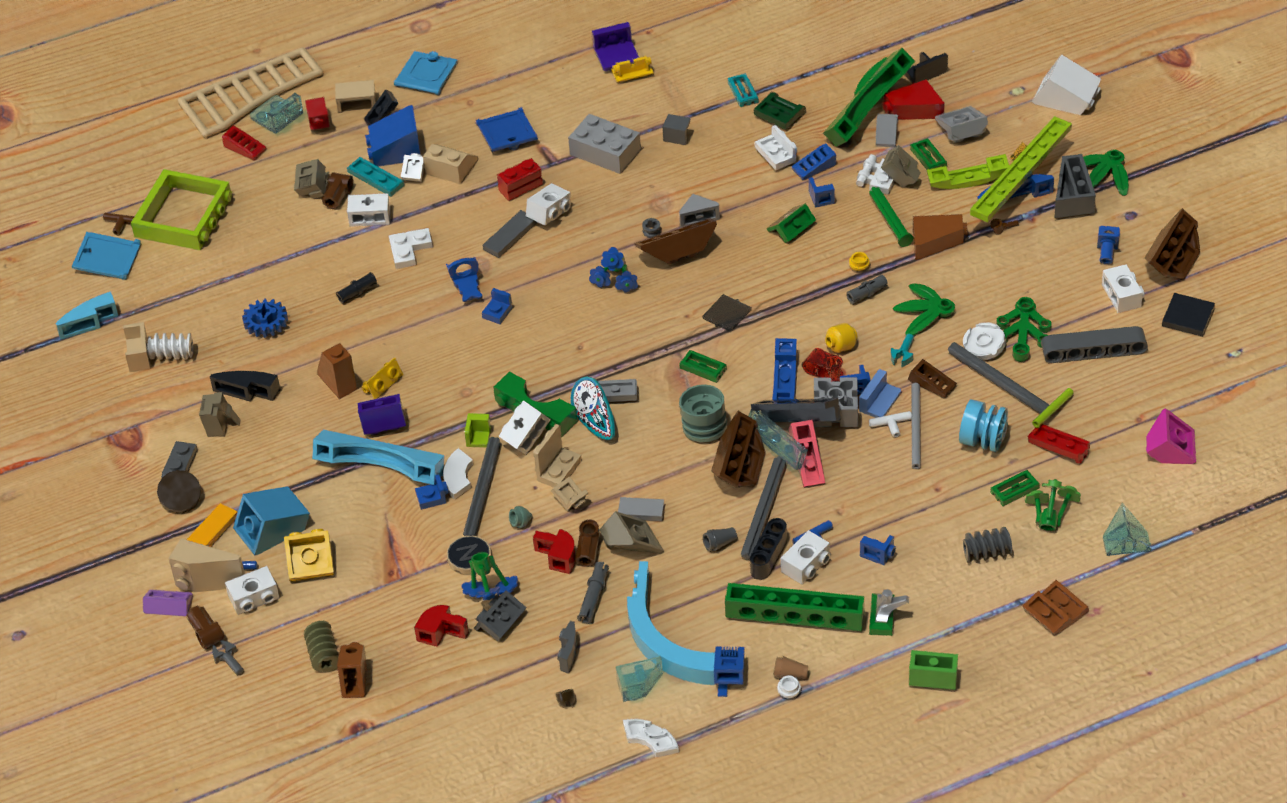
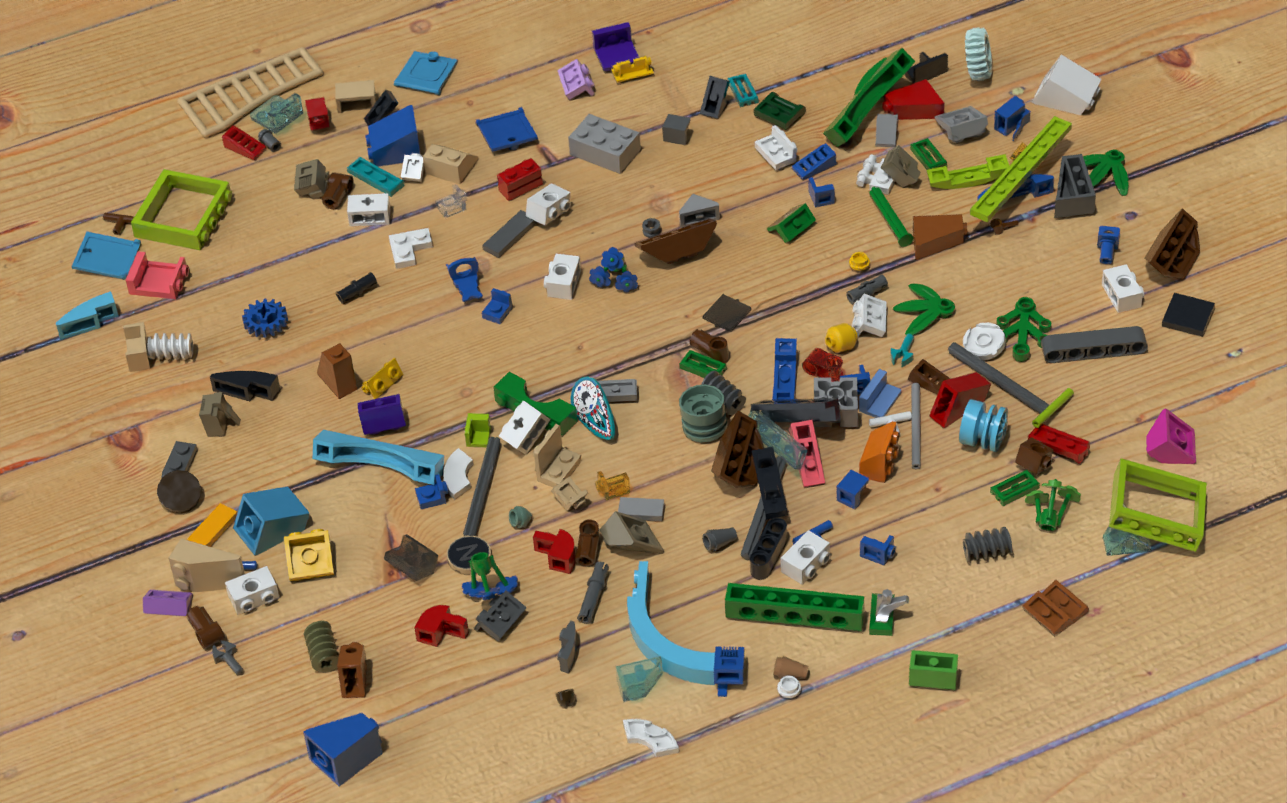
none -> coral panel [126,251,189,299]
none -> dark grey pin [258,129,281,152]
none -> blue slope [303,713,382,787]
none -> clear smoke bracket [384,534,438,581]
none -> clear bracket [436,184,468,218]
none -> white brick [544,254,581,300]
none -> lavender bracket [558,59,594,100]
none -> clear yellow bracket [595,471,630,501]
none -> reddish brown piece [689,329,729,363]
none -> black slope [700,76,730,119]
none -> dark grey piece [701,371,746,415]
none -> black hinge [752,446,788,520]
none -> blue panel [836,470,869,509]
none -> white bracket [852,294,887,337]
none -> orange slope [859,421,900,483]
none -> red slope [929,372,991,428]
none -> light aqua gear [965,28,992,81]
none -> blue piece [994,96,1031,141]
none -> reddish brown brick [1015,438,1054,475]
none -> lime window [1109,458,1207,552]

